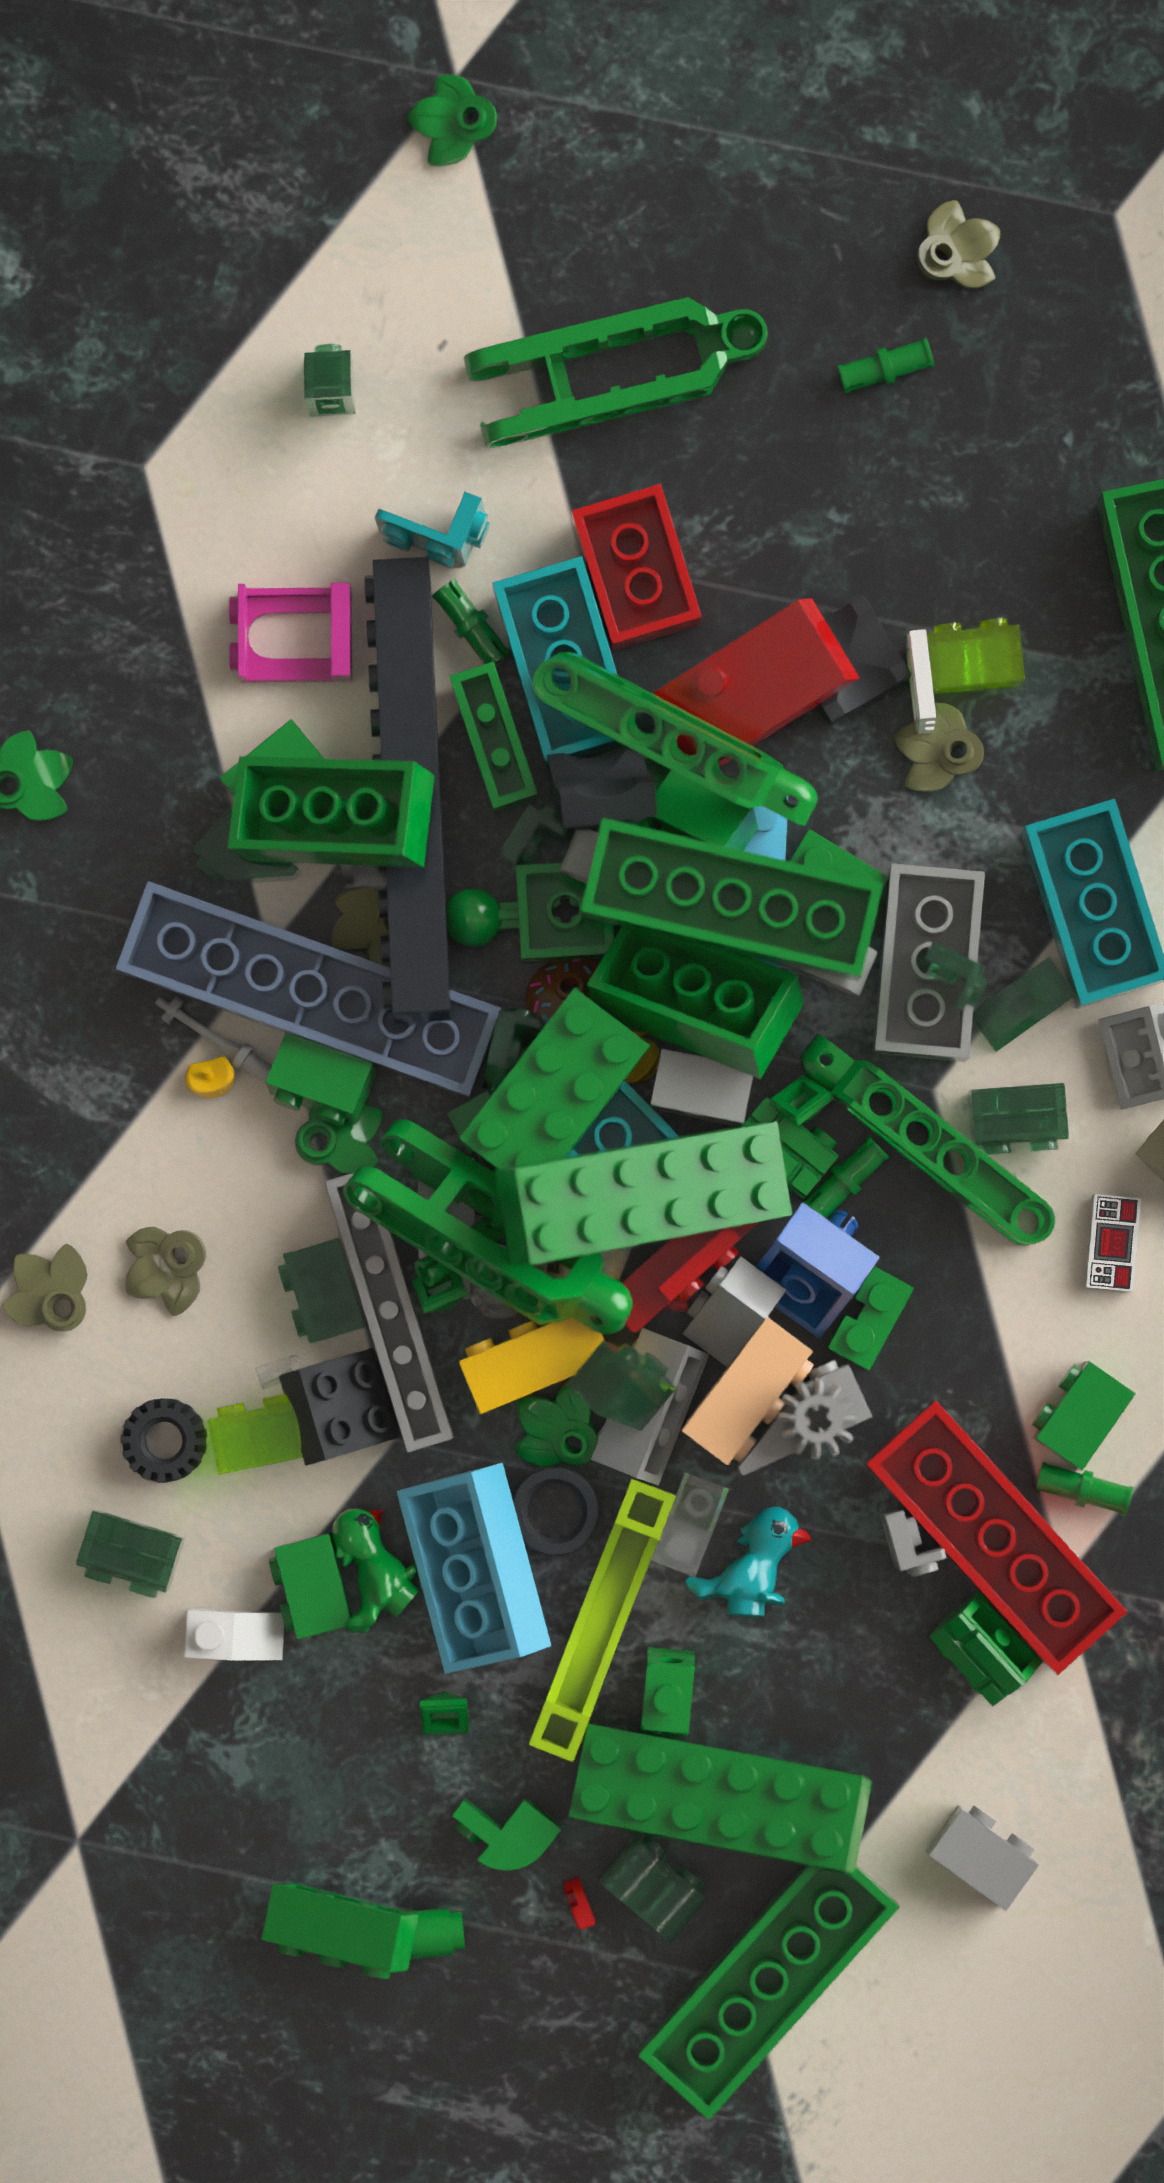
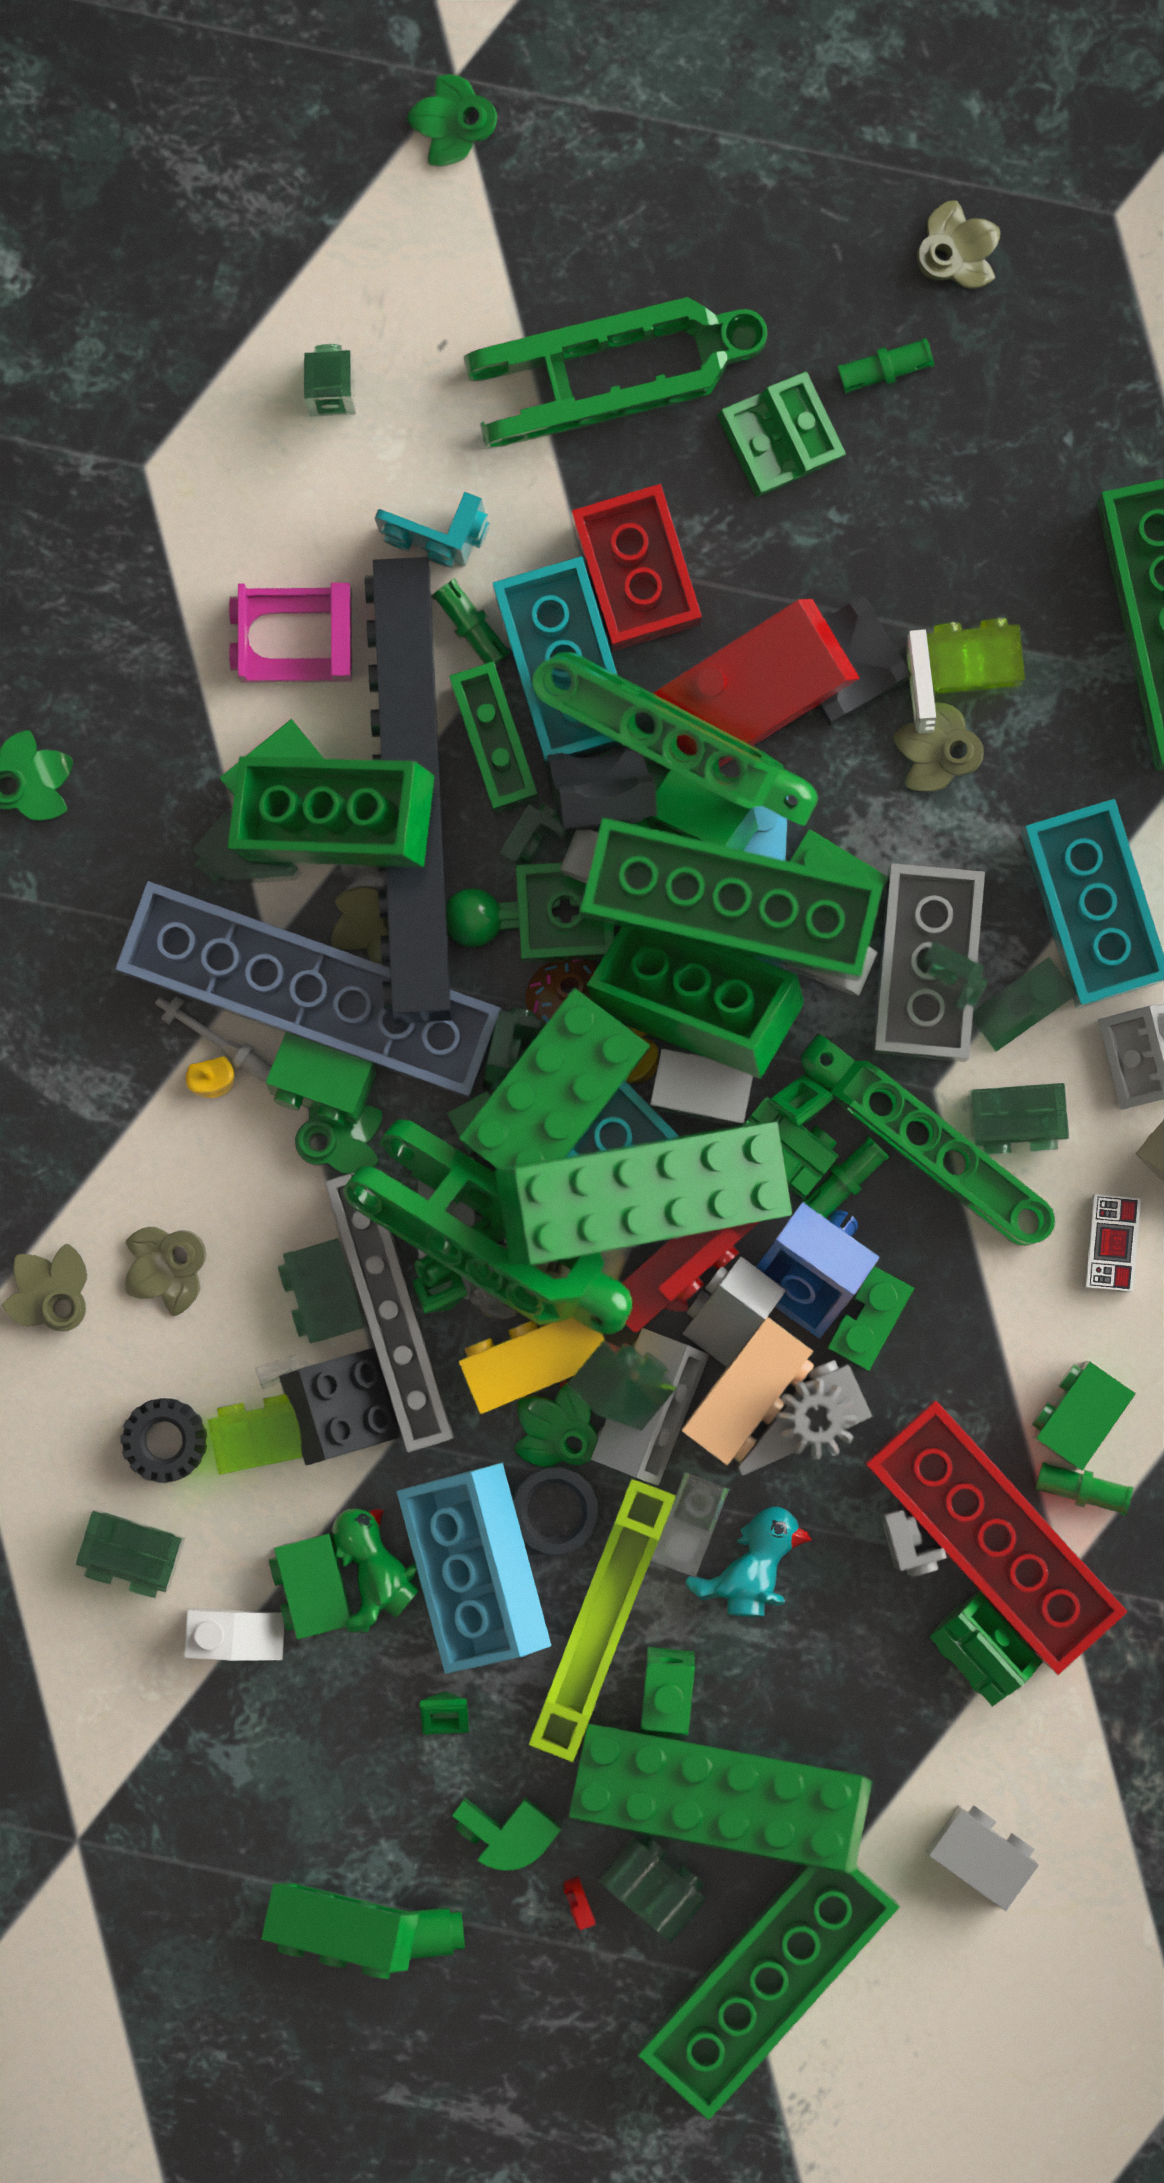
none -> green slope [717,371,846,498]

